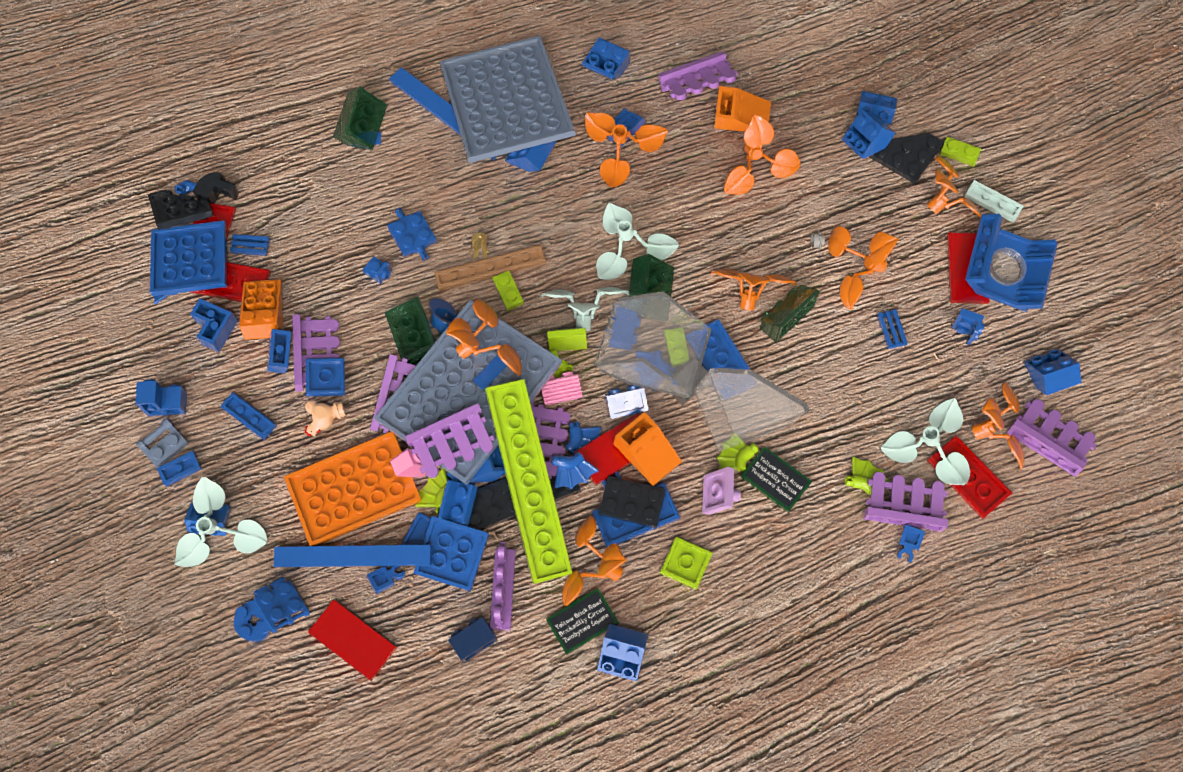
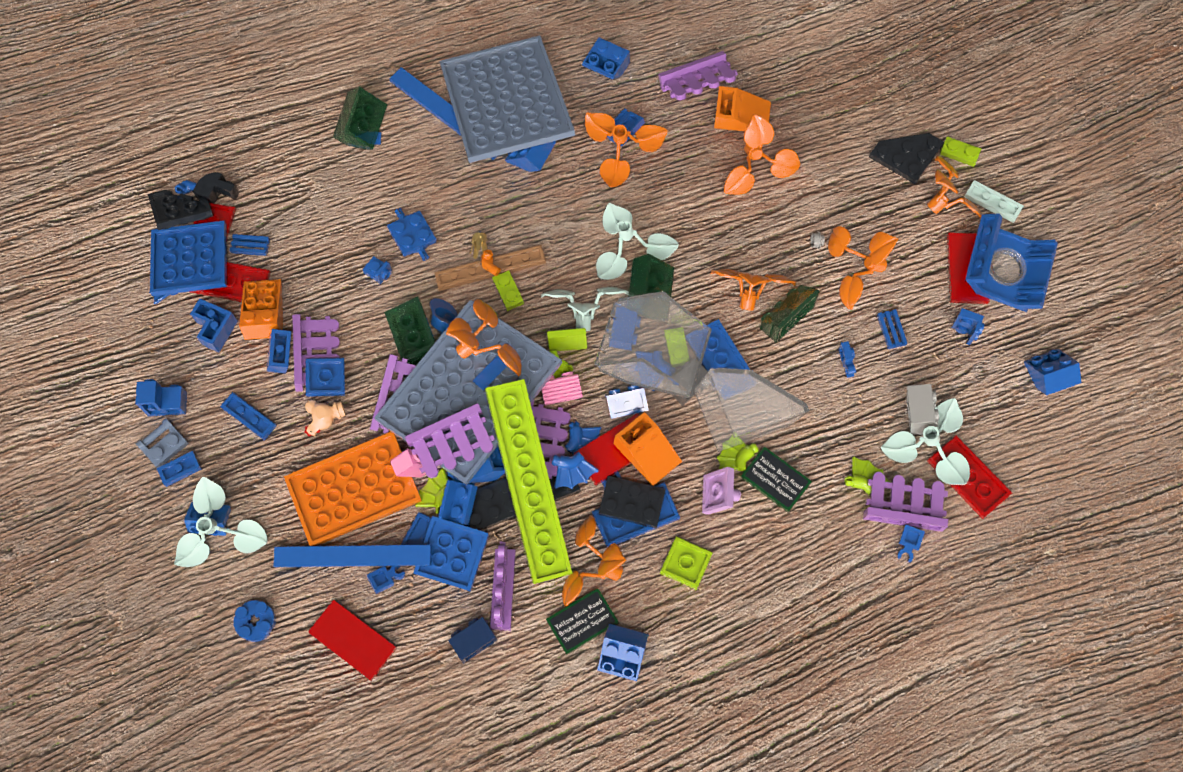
blue plate [253,577,310,633] -> none
blue slope [842,109,896,159] -> none
blue bracket [857,91,897,124] -> none
orange plant [972,382,1024,470] -> none
medium lavender fence [1007,399,1097,477] -> none
none -> orange arm [481,249,501,276]
none -> blue plate [838,341,856,378]
none -> light grey brick [906,384,939,435]

